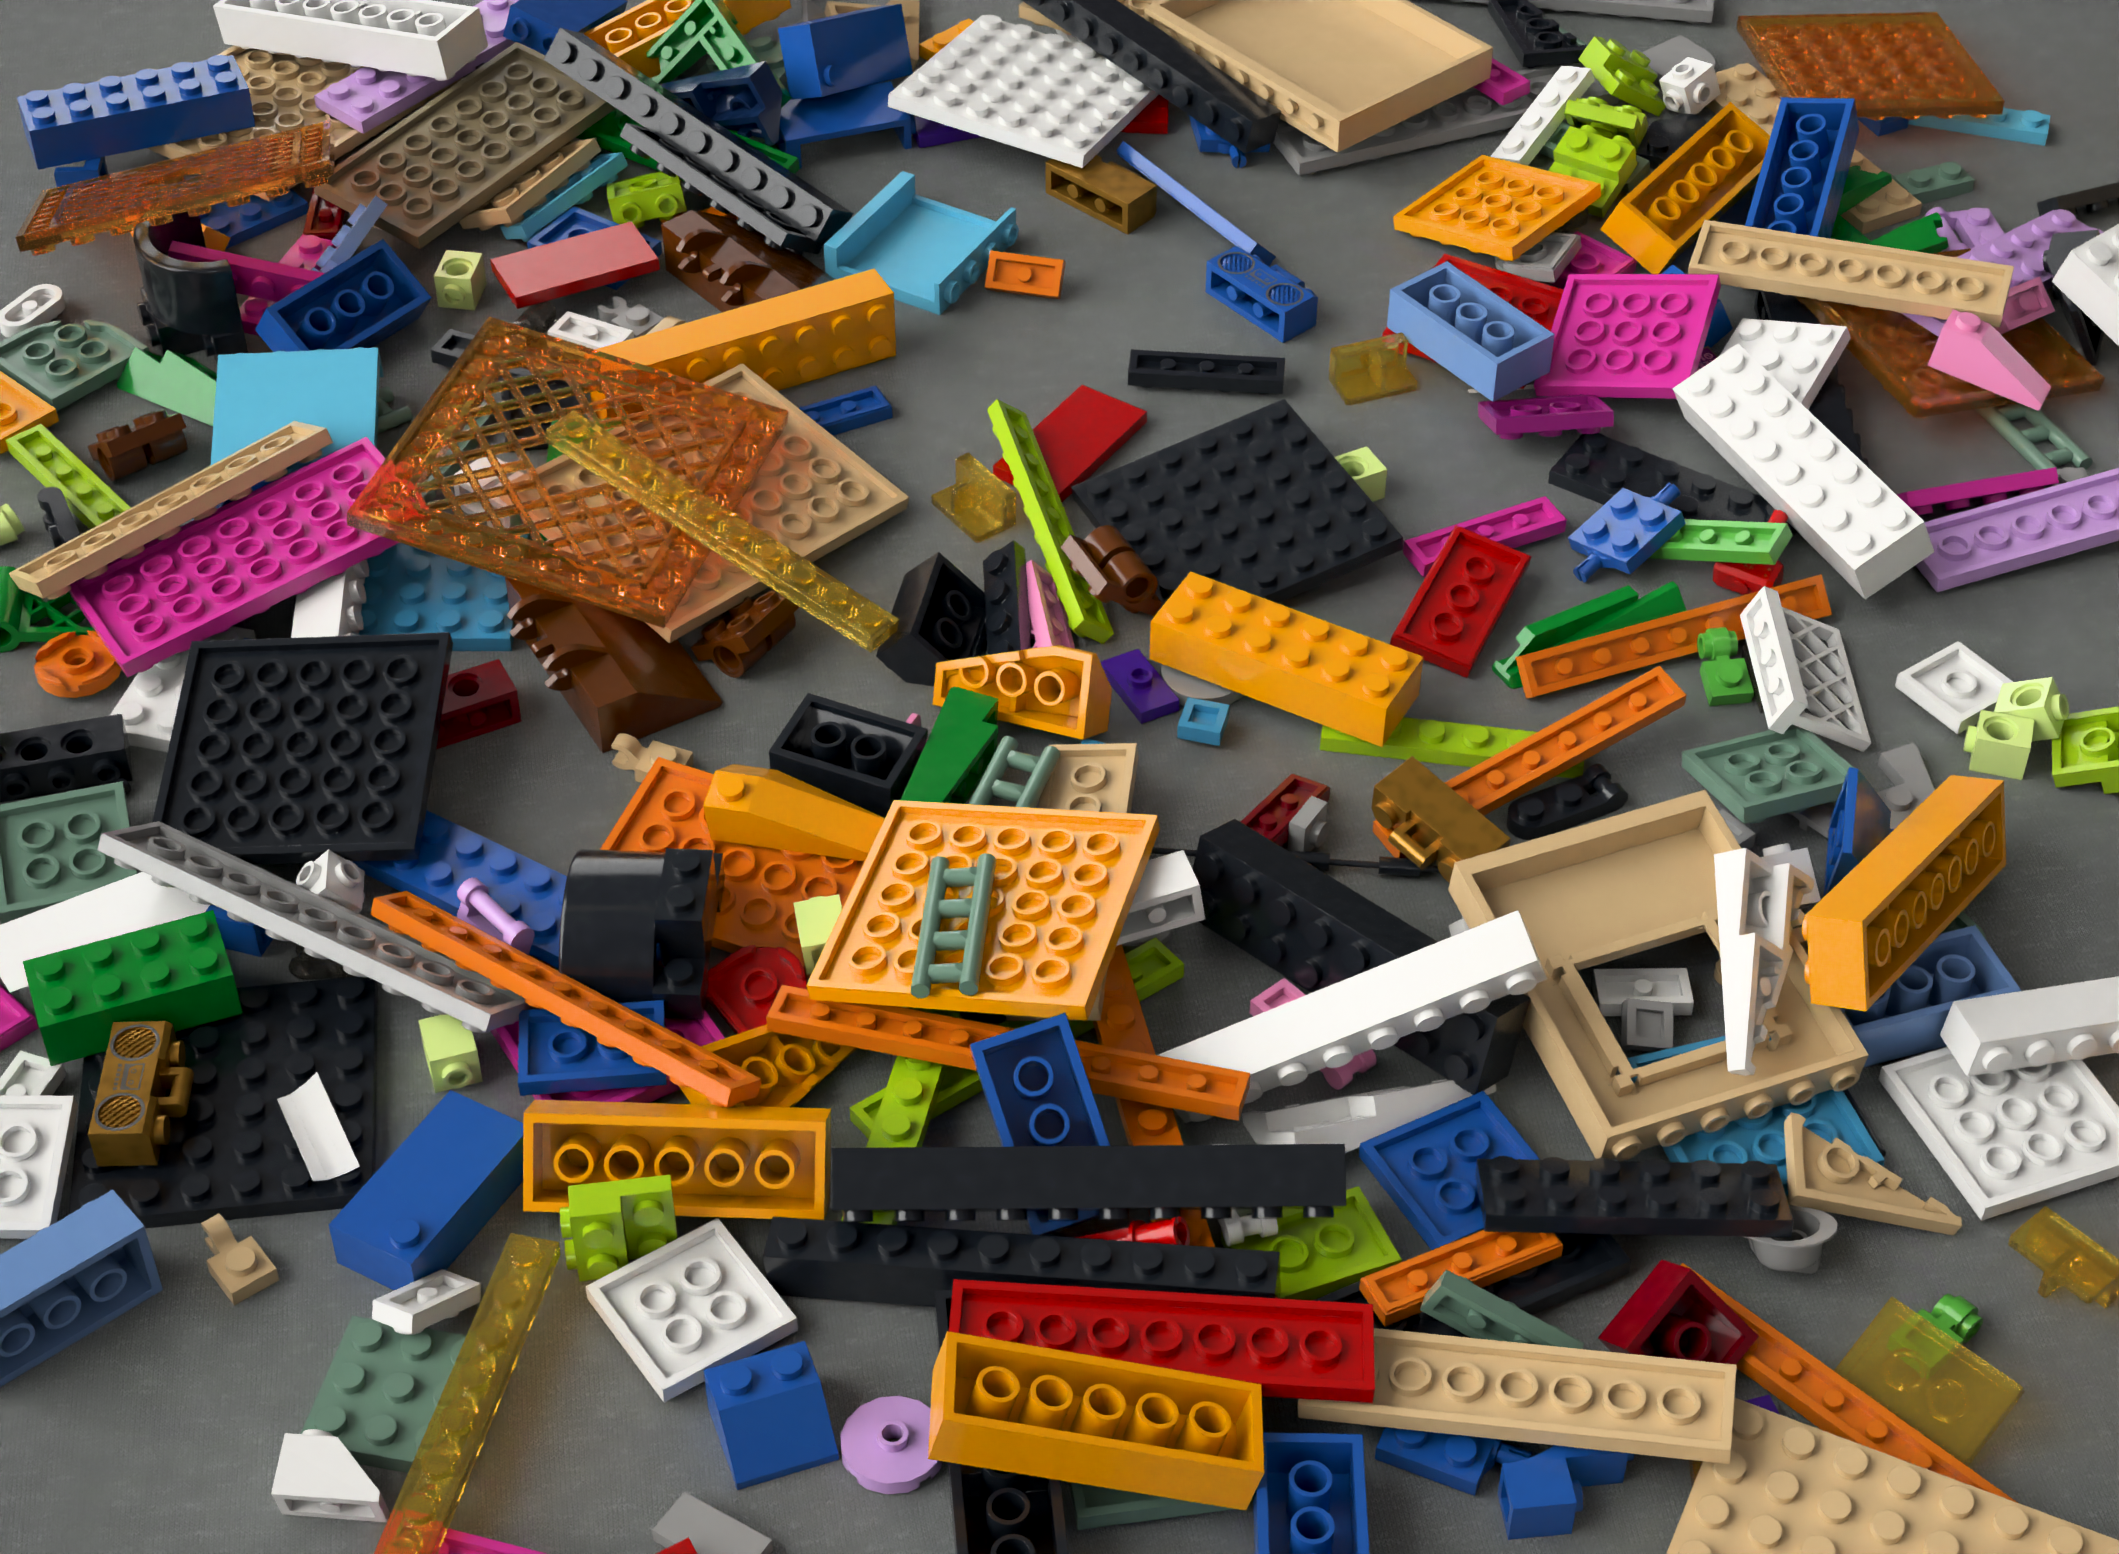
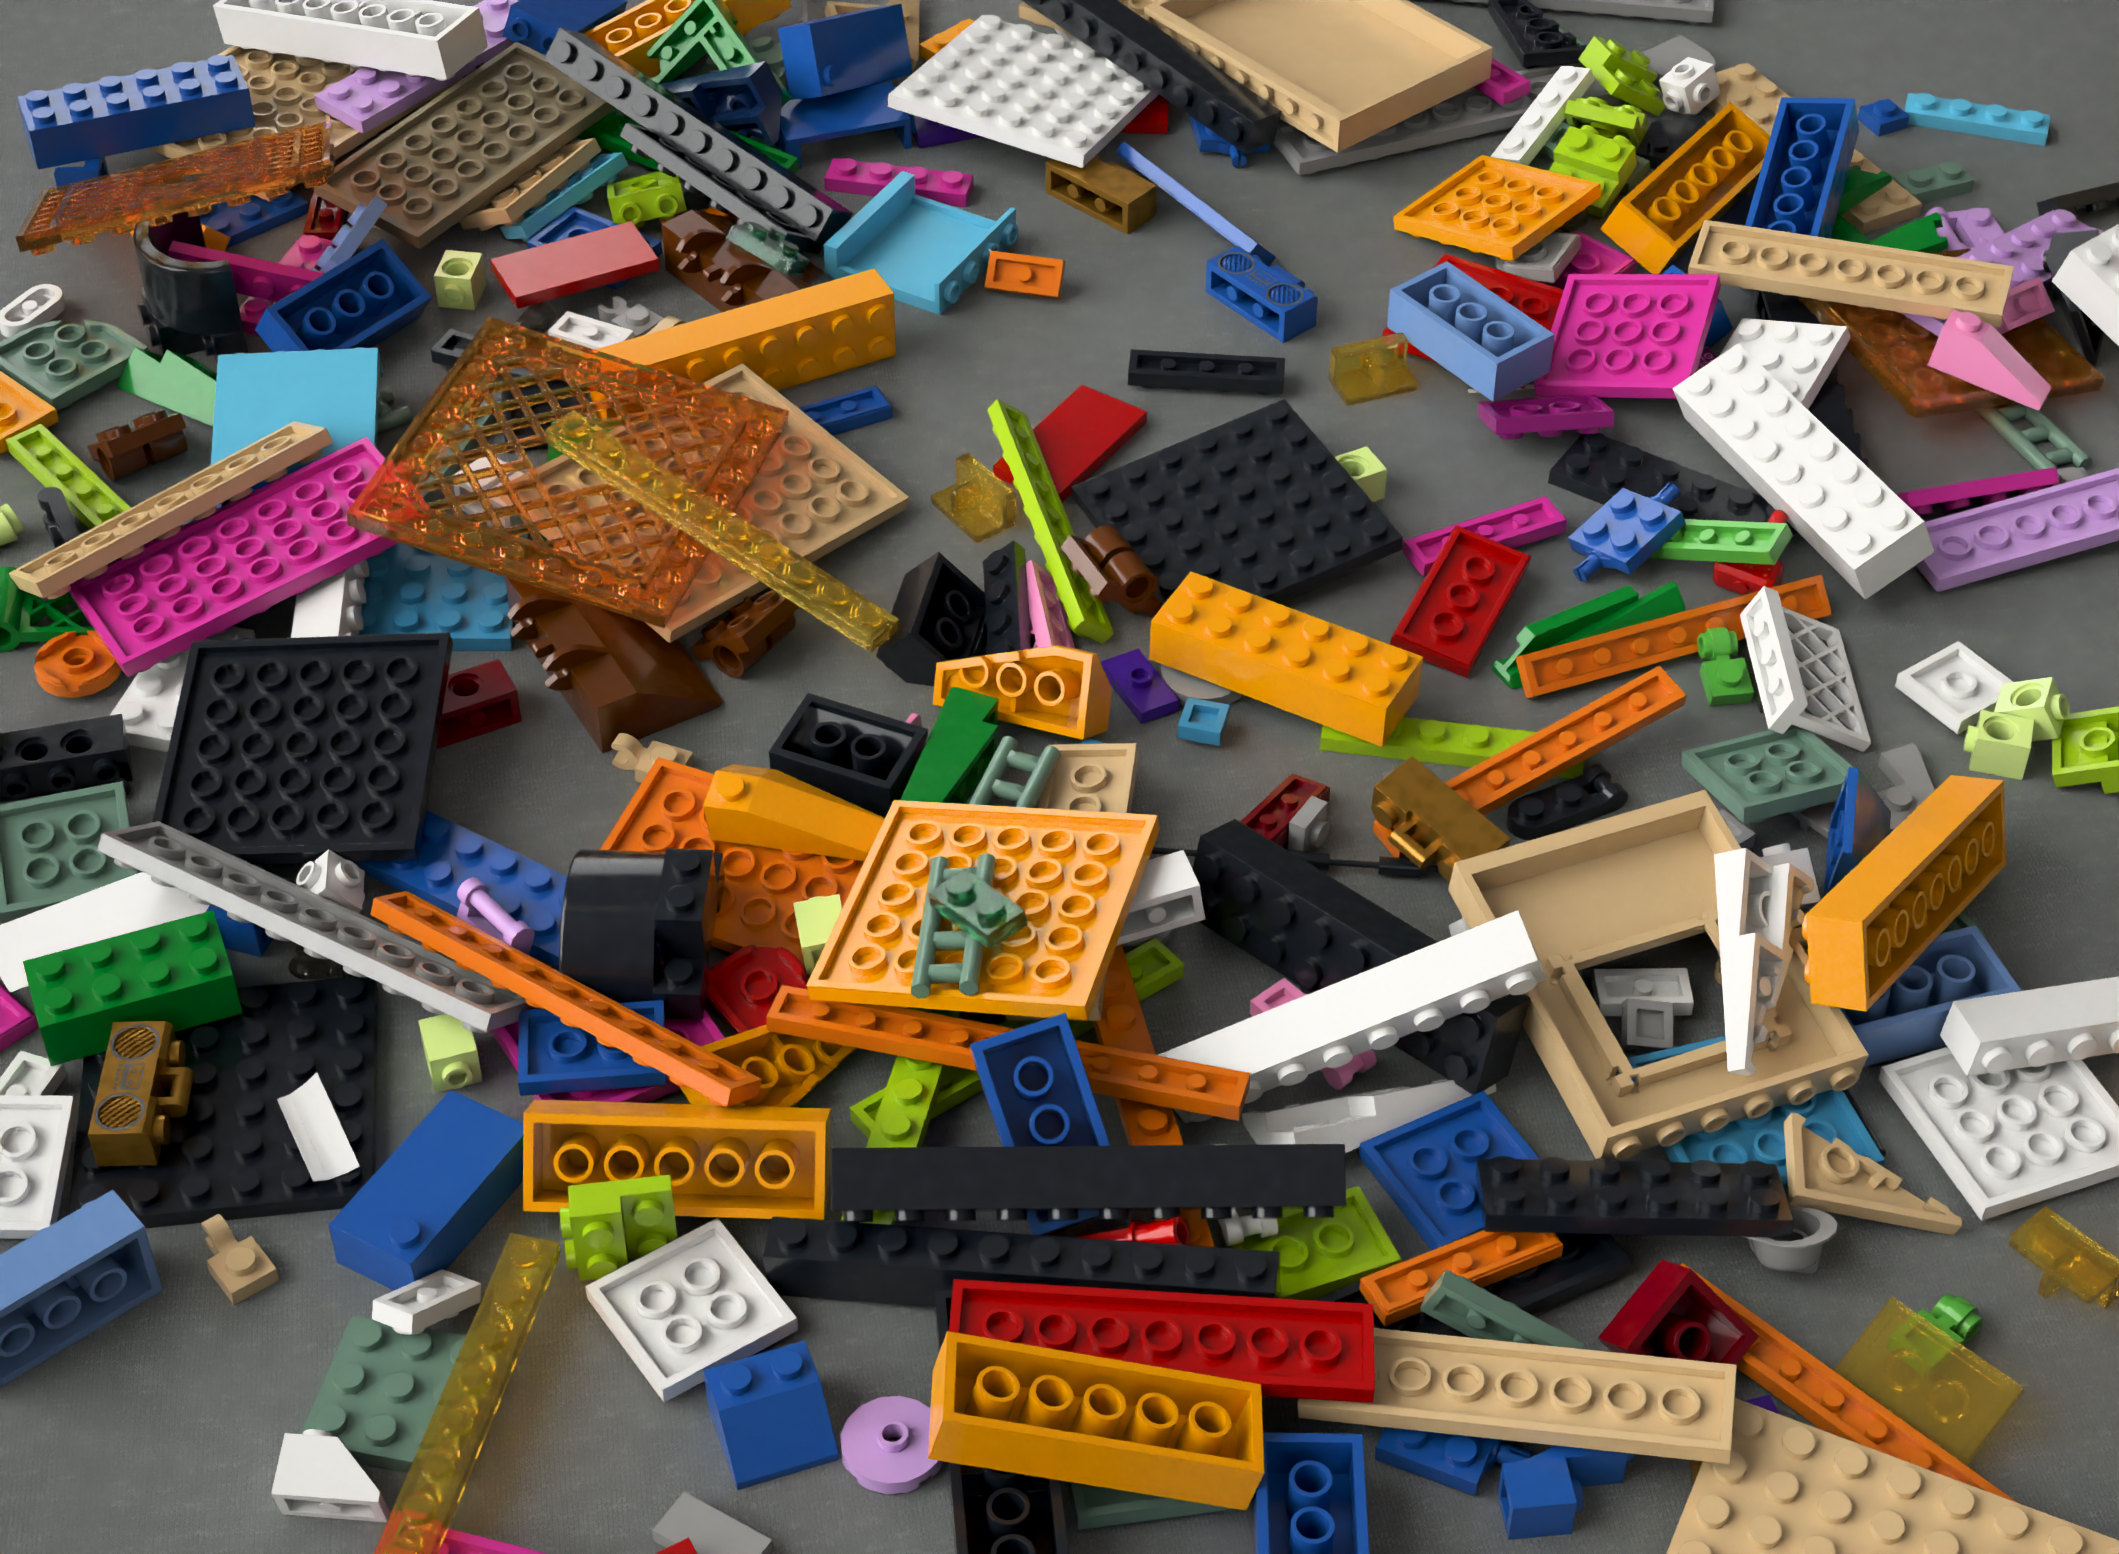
clear orange plate [1736,12,2005,120] -> none
none -> clear green plate [726,221,810,274]
none -> dark pink plate [824,158,974,207]
none -> clear green plate [928,869,1028,949]

